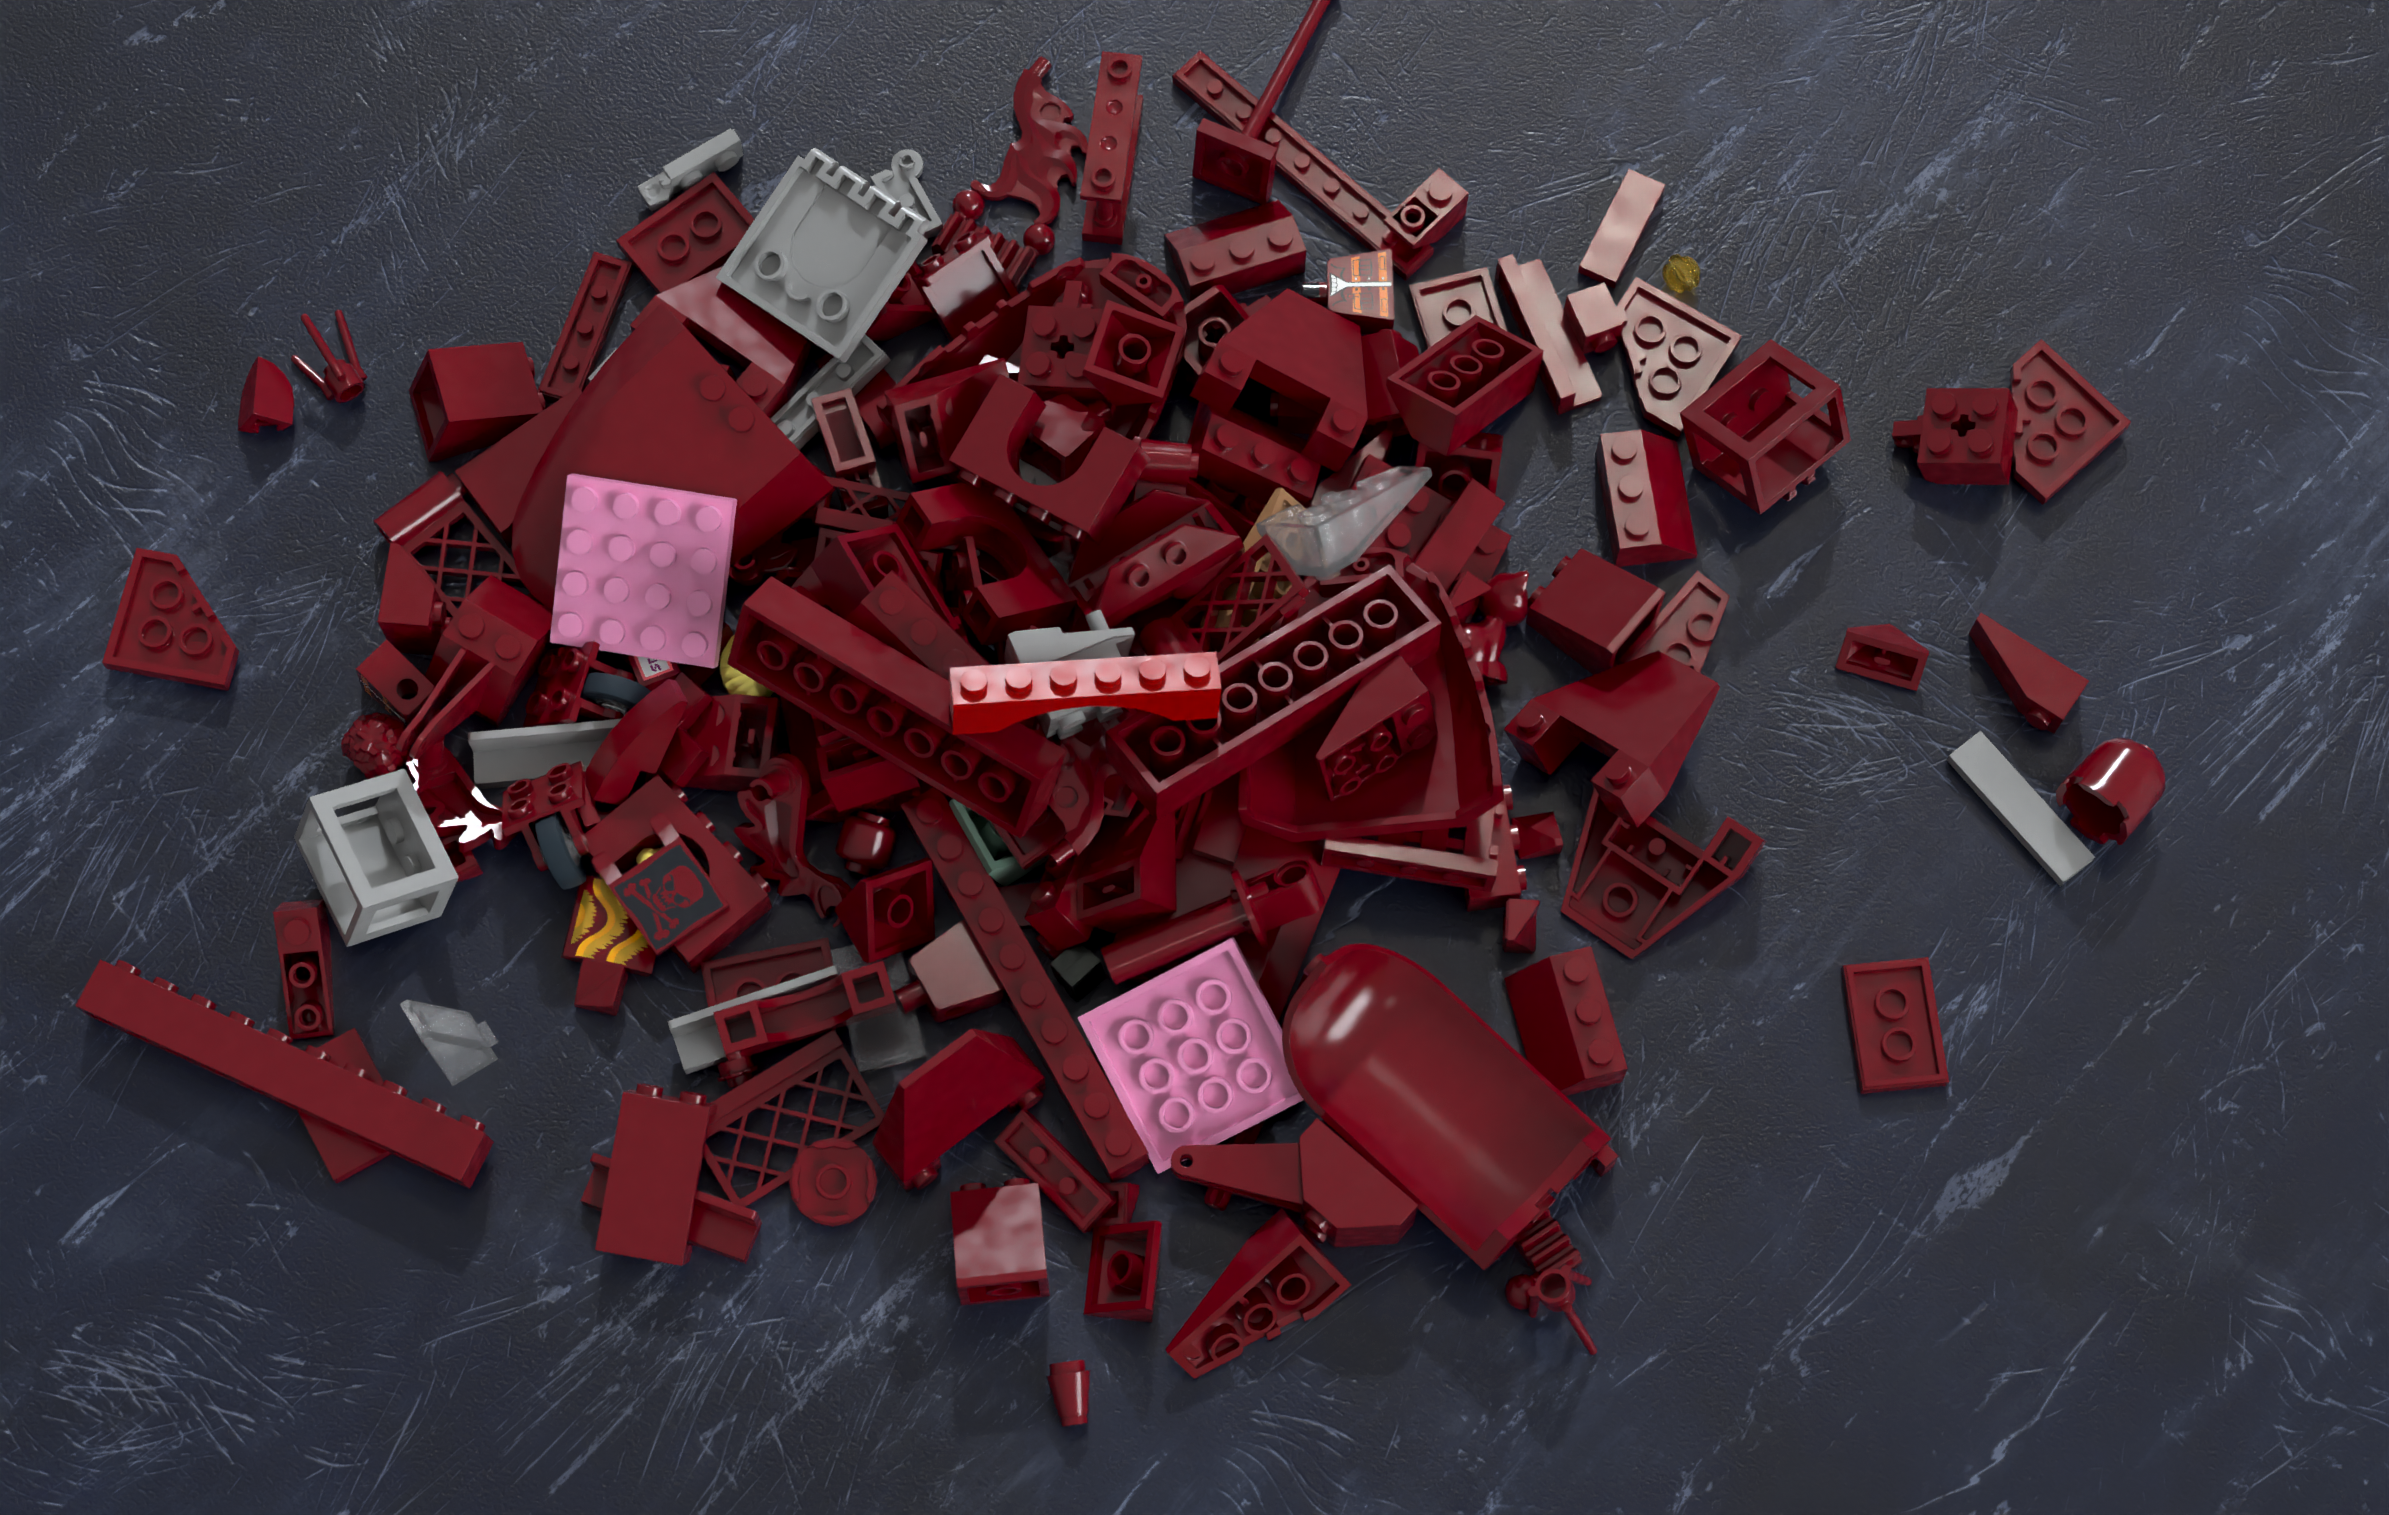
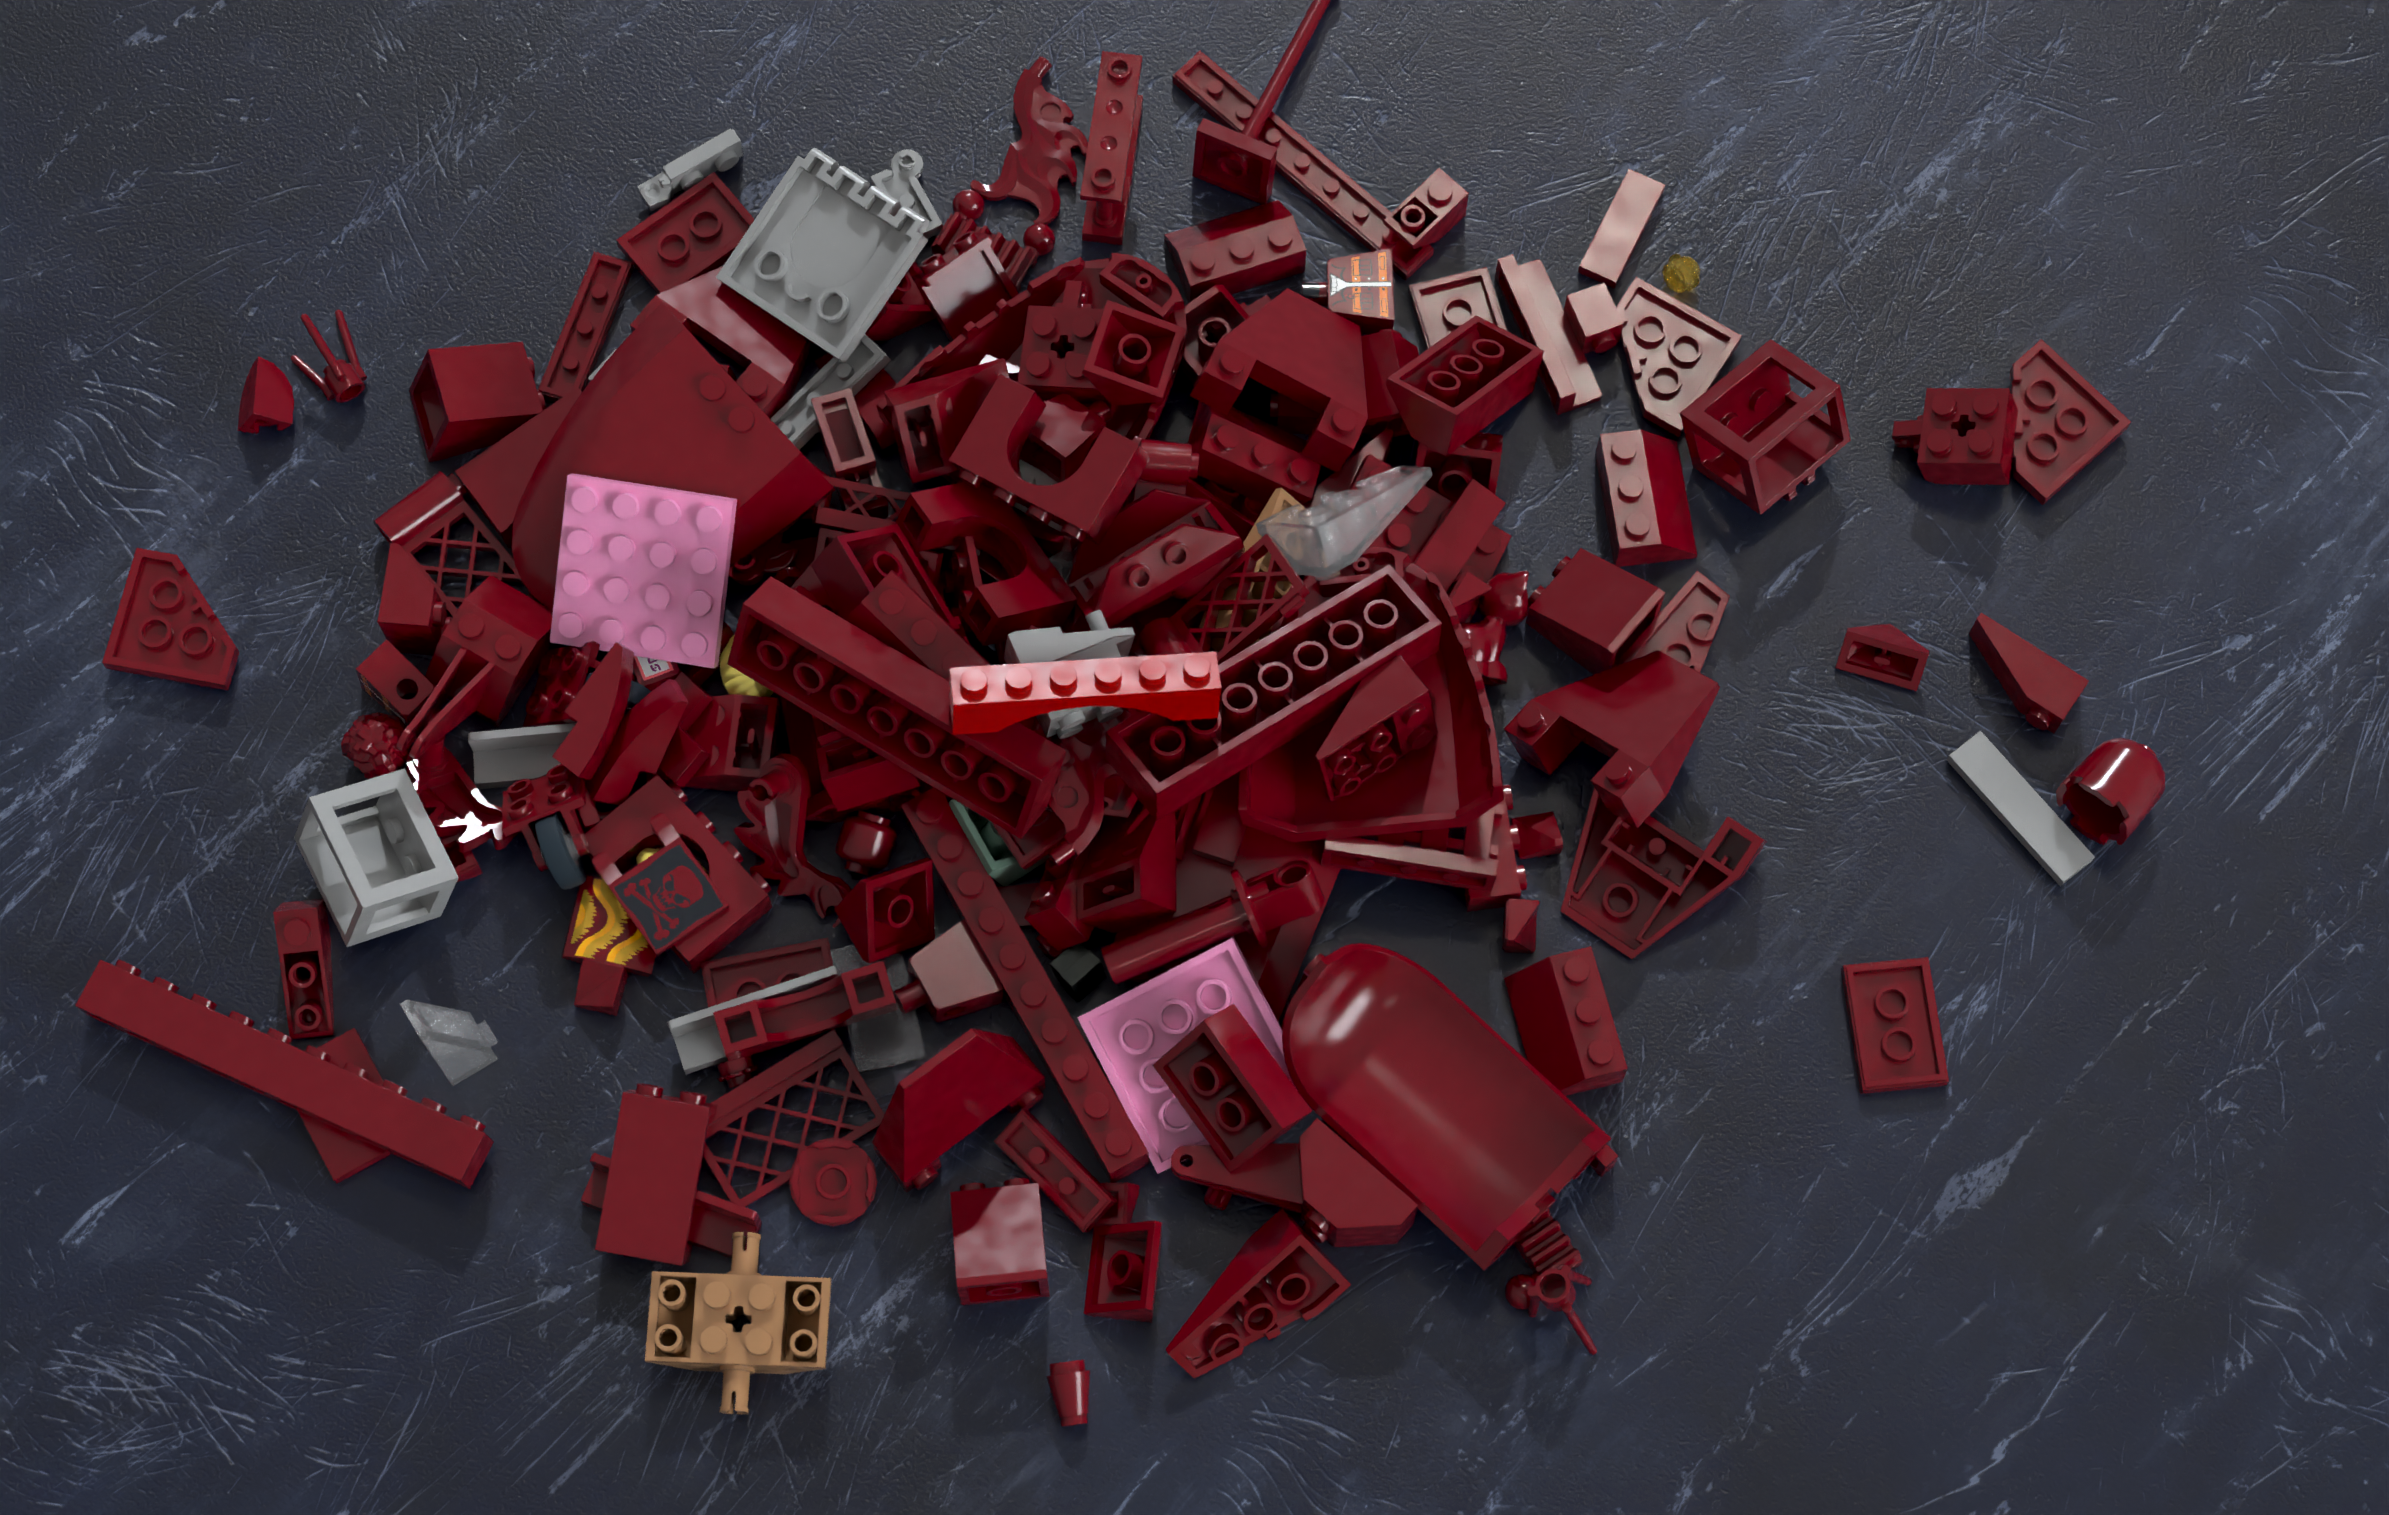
none -> dark red slope [552,642,634,781]
none -> medium nougat slope [645,1232,832,1415]
none -> dark red slope [1153,1003,1312,1173]

